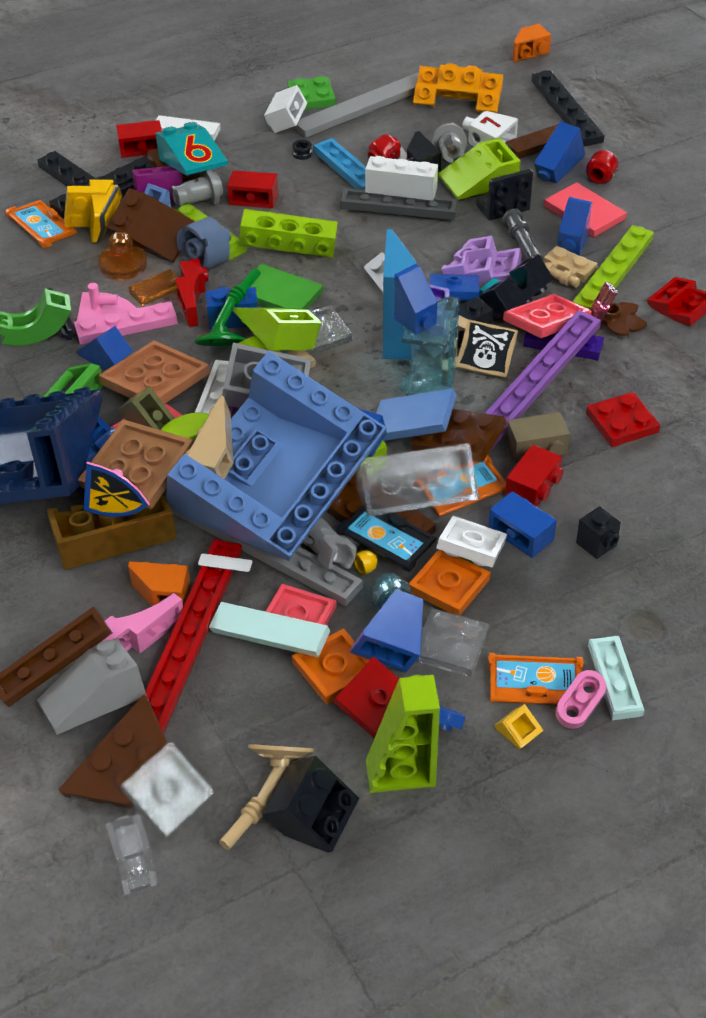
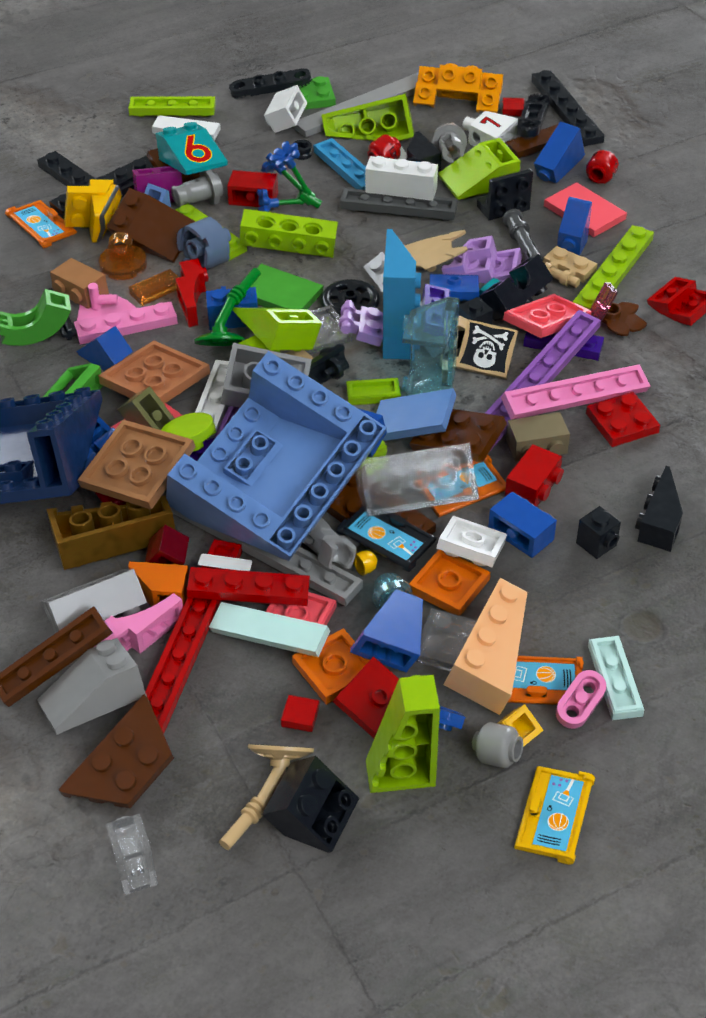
shield [84,462,150,517] -> none
red brick [116,120,162,158] -> none
clear plate [119,741,215,838] -> none
tan slope [186,396,233,480] -> none
blue slope [394,264,437,335] -> none
orange slope [513,24,551,62] -> none
none -> light grey slope [40,569,147,633]
none -> medium nougat brick [50,258,109,309]
none -> lime plate [128,96,216,117]
none -> dark red brick [145,525,189,565]
none -> red plate [187,567,310,606]
none -> black plate [229,68,312,99]
none -> blue plant [257,141,322,212]
none -> red tile [281,695,320,732]
none -> black hips [309,343,349,384]
none -> lime wedge [321,94,414,141]
none -> black plate [321,279,380,318]
none -> lavender plate [339,300,383,347]
none -> lime tile [346,378,401,405]
none -> tan shield [404,230,468,272]
none -> light nougat wedge [443,578,527,715]
none -> light grey head [472,722,523,768]
none -> bright pink plate [501,364,650,419]
none -> red tile [502,98,524,116]
none -> door [514,766,595,865]
none -> black plate [517,93,549,137]
none -> black slope [635,466,683,552]

